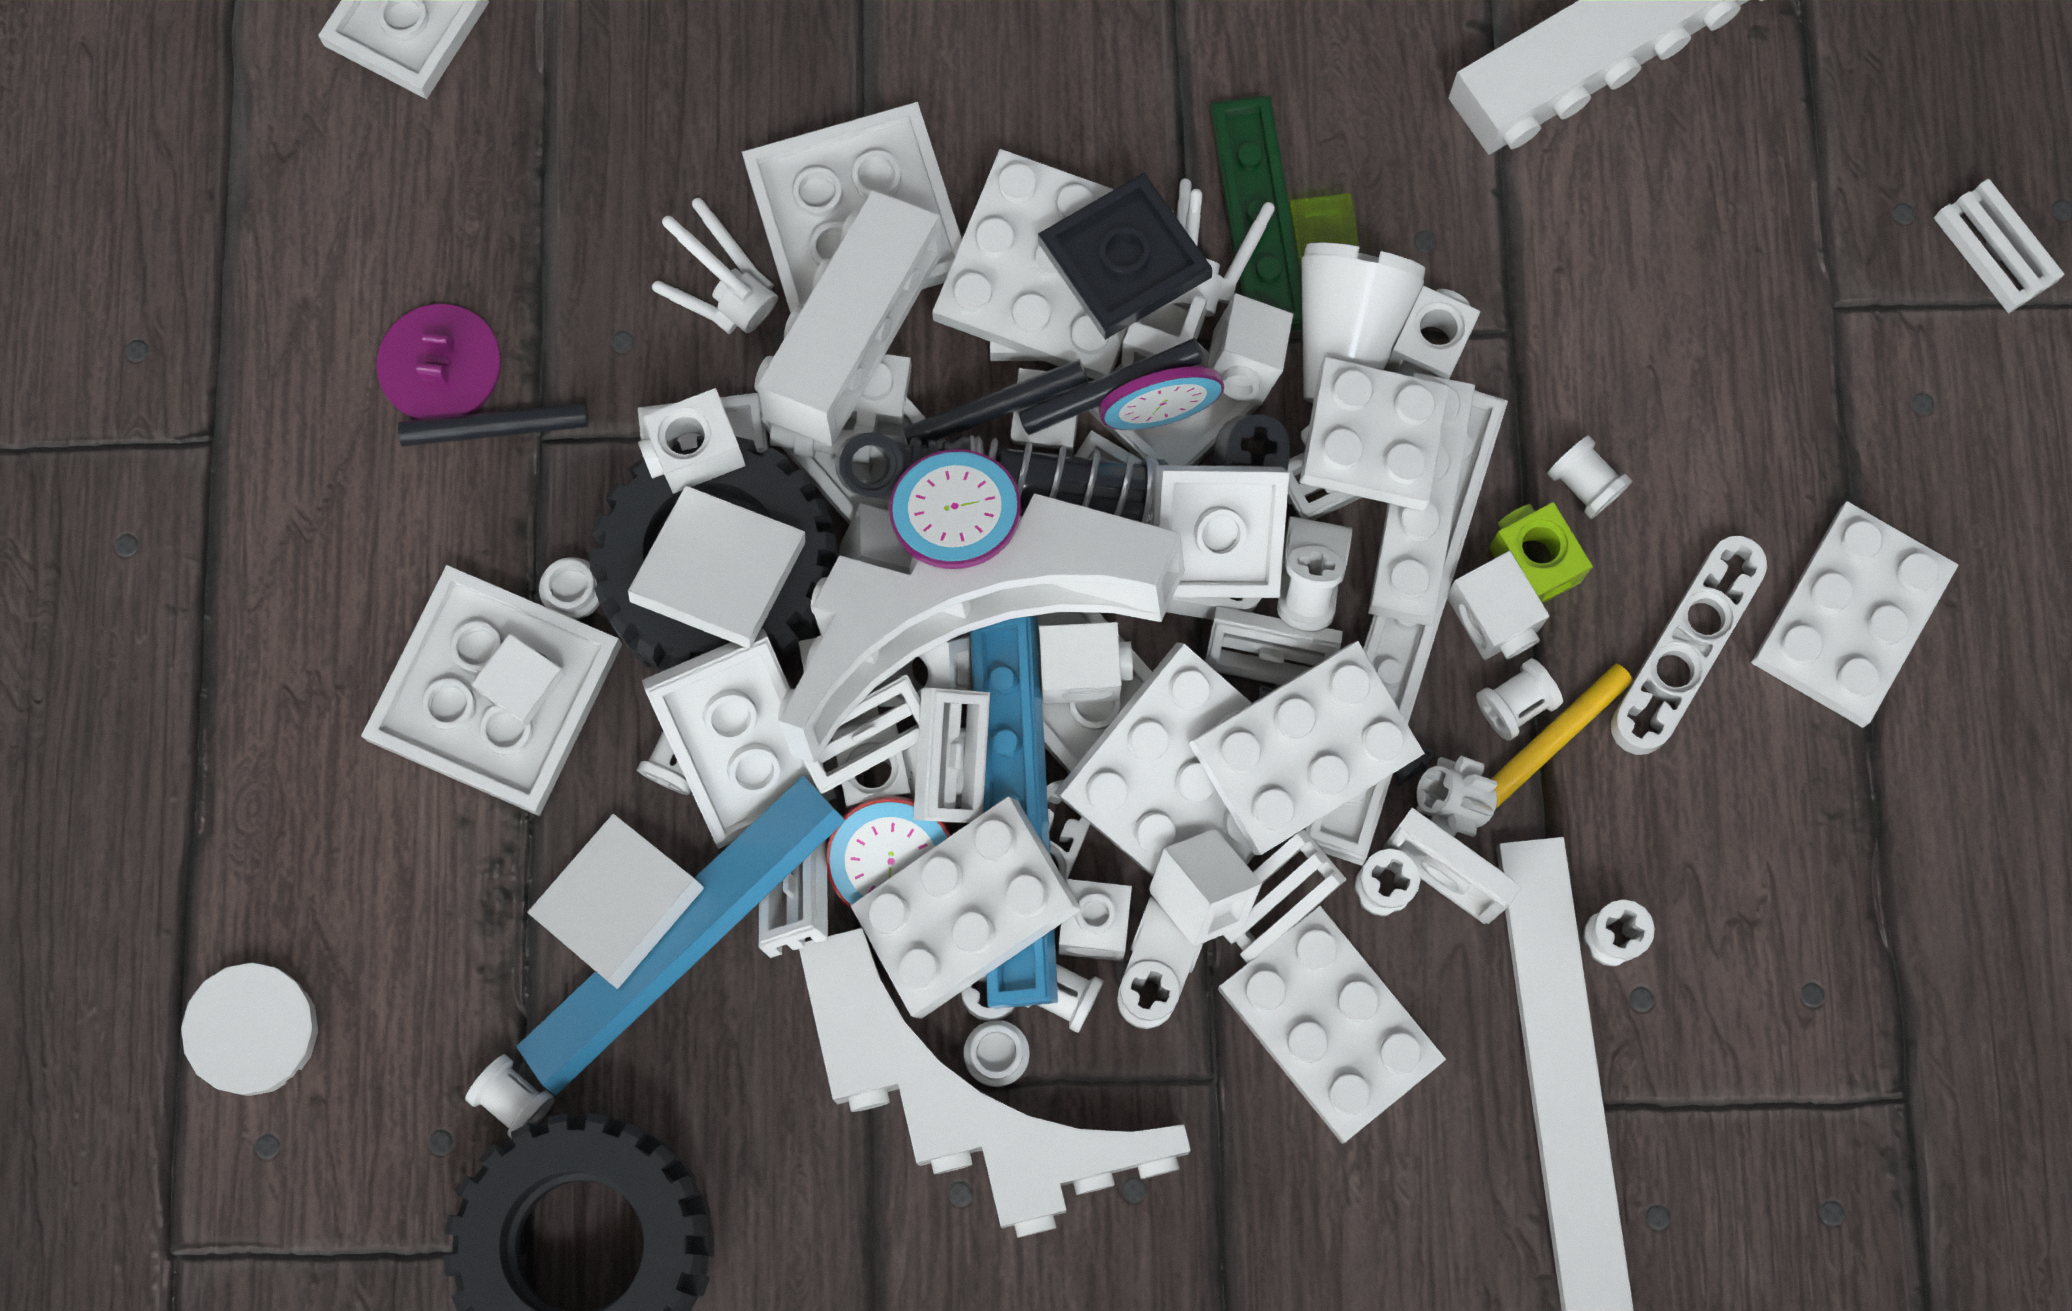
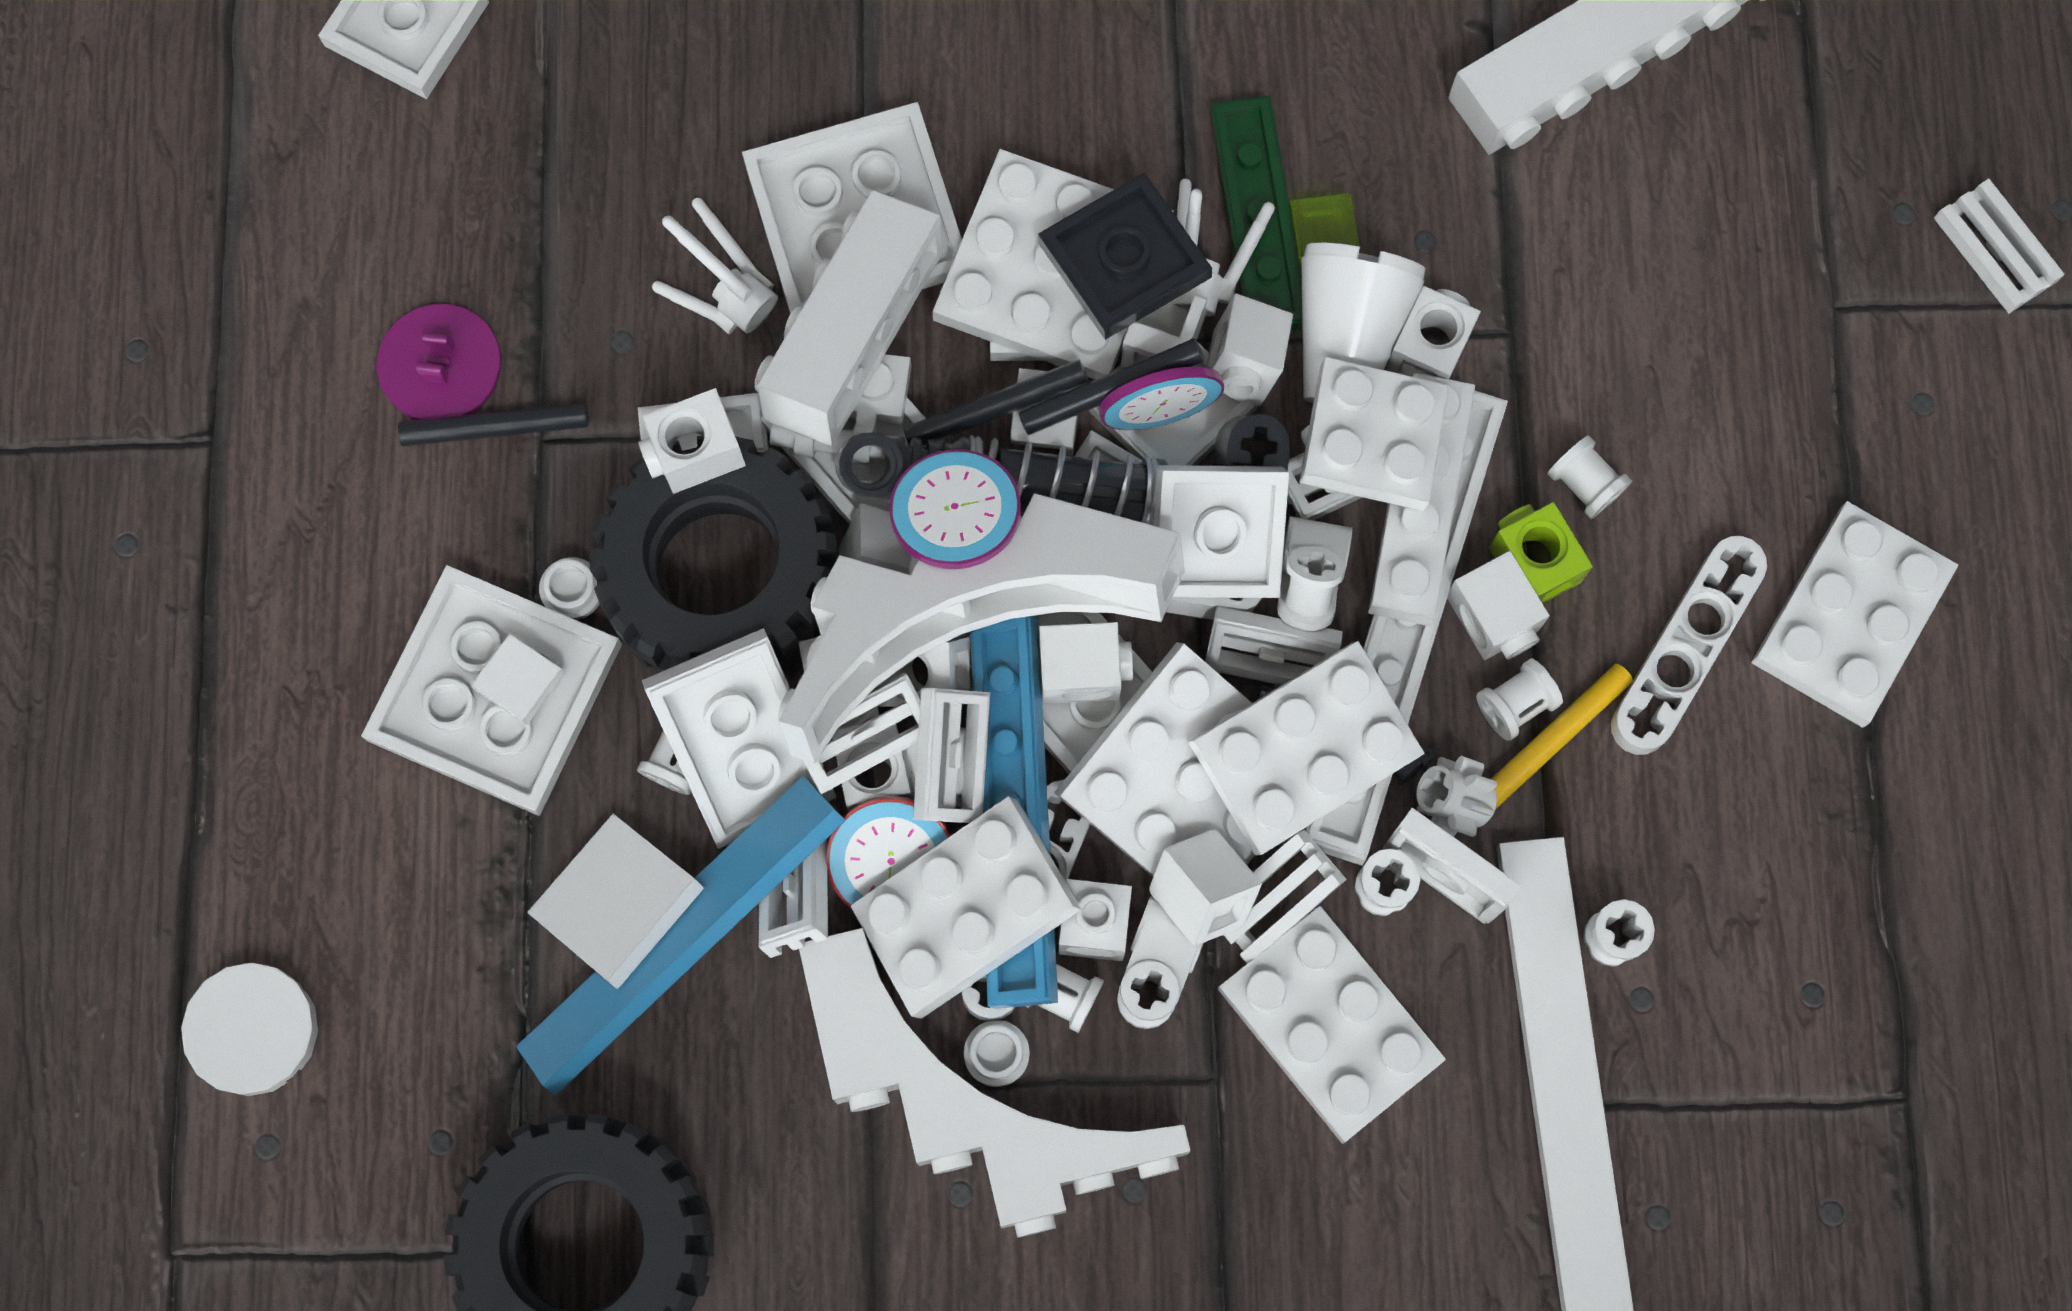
white bush [465,1054,555,1139] -> none
white tile [628,486,805,649] -> none

